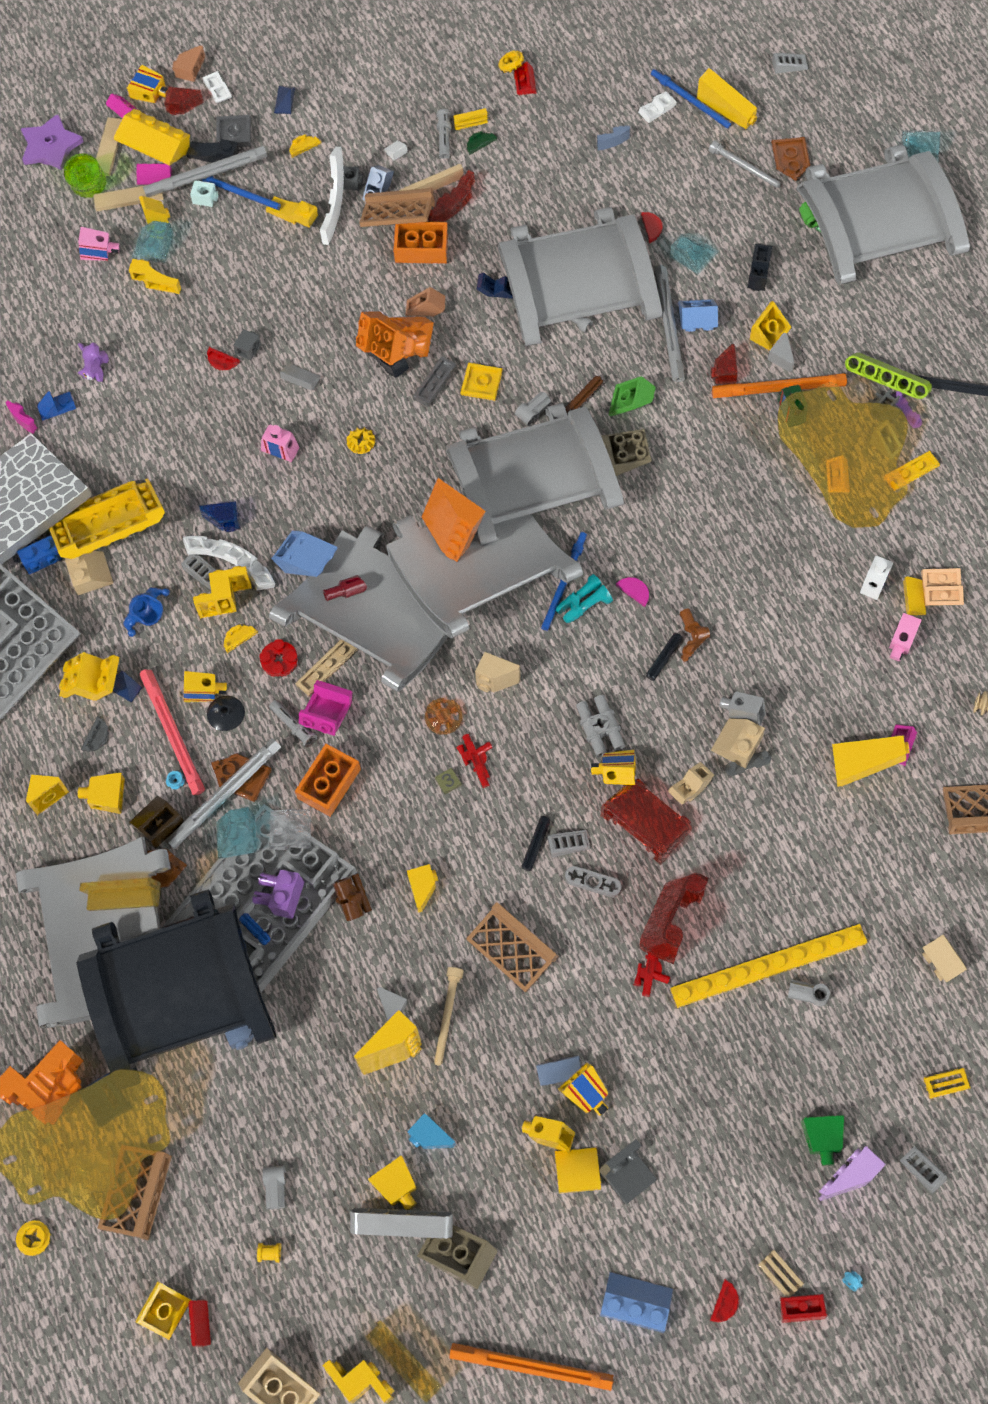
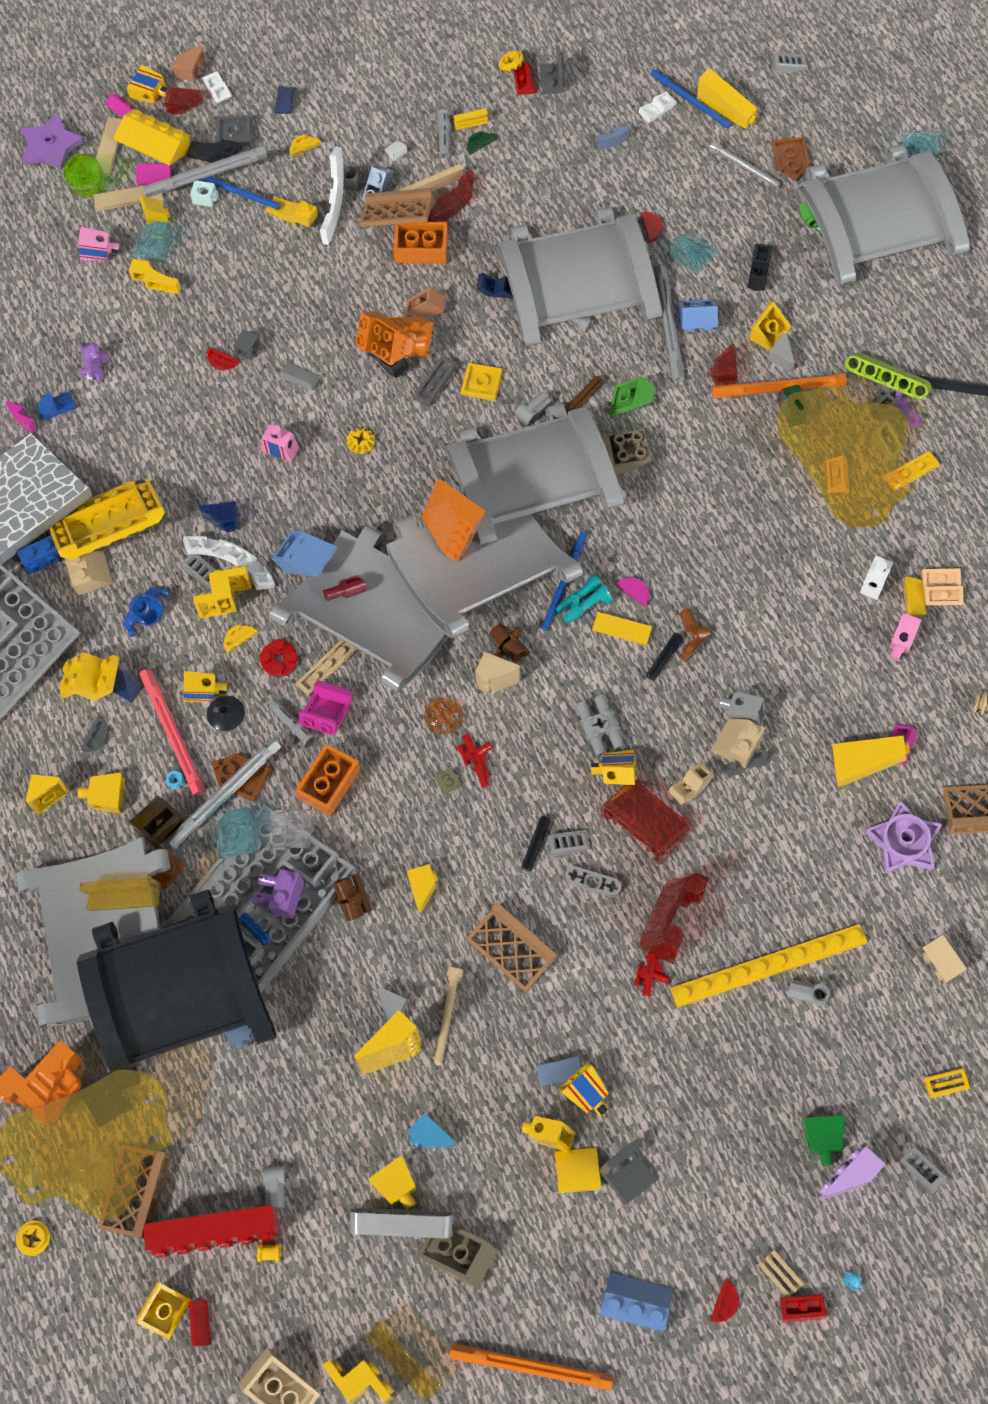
none -> red brick [143,1205,280,1258]
none -> reddish brown pin [489,623,531,662]
none -> dark grey bracket [539,46,565,95]
none -> yellow tile [592,612,652,645]
none -> lavender plate [866,802,942,873]

